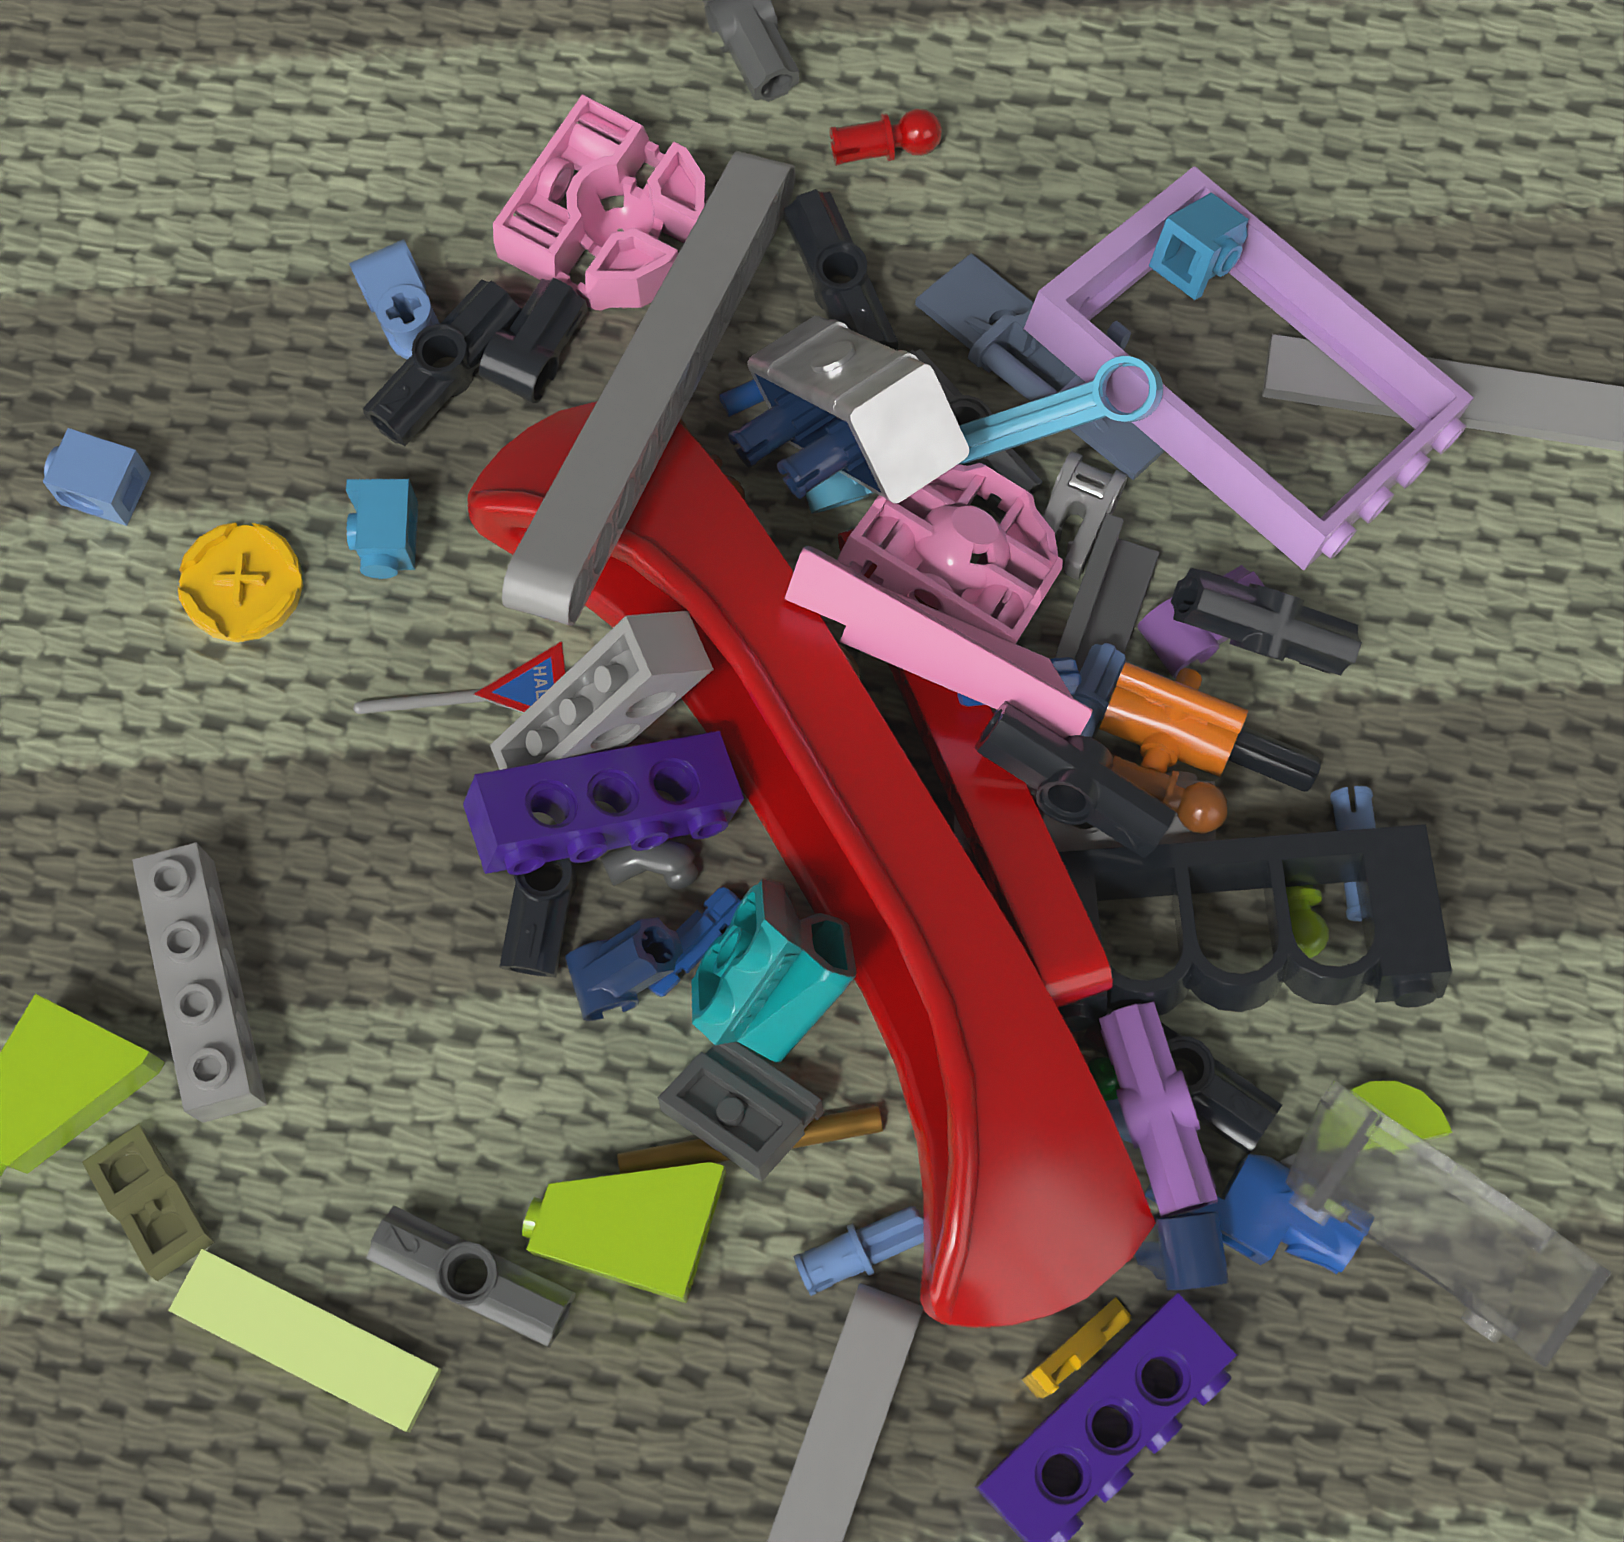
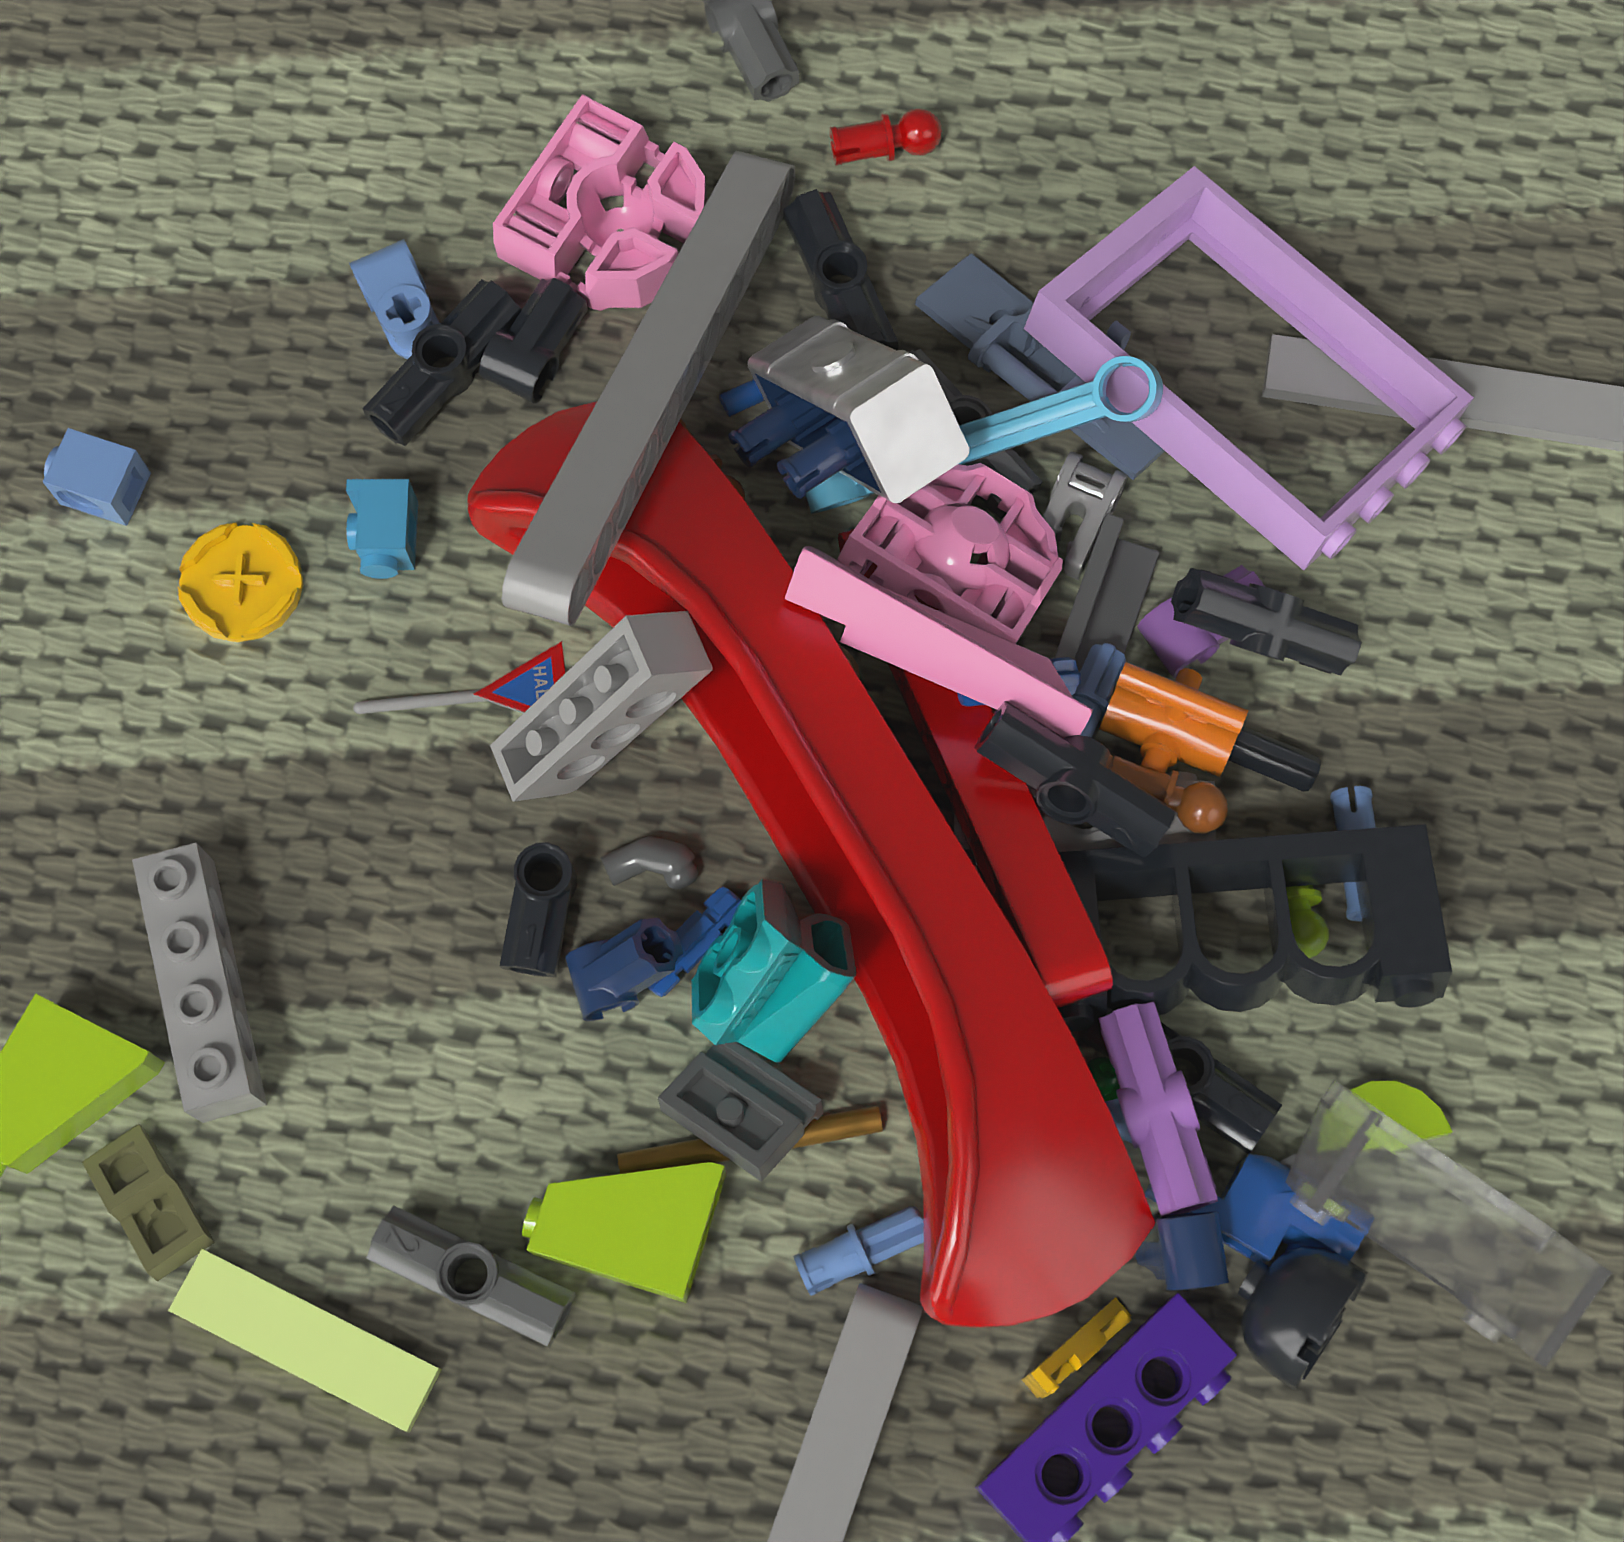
dark purple brick [463,731,744,875] -> none
dark azure brick [1149,192,1249,300] -> none
none -> black cylinder [1237,1246,1368,1391]

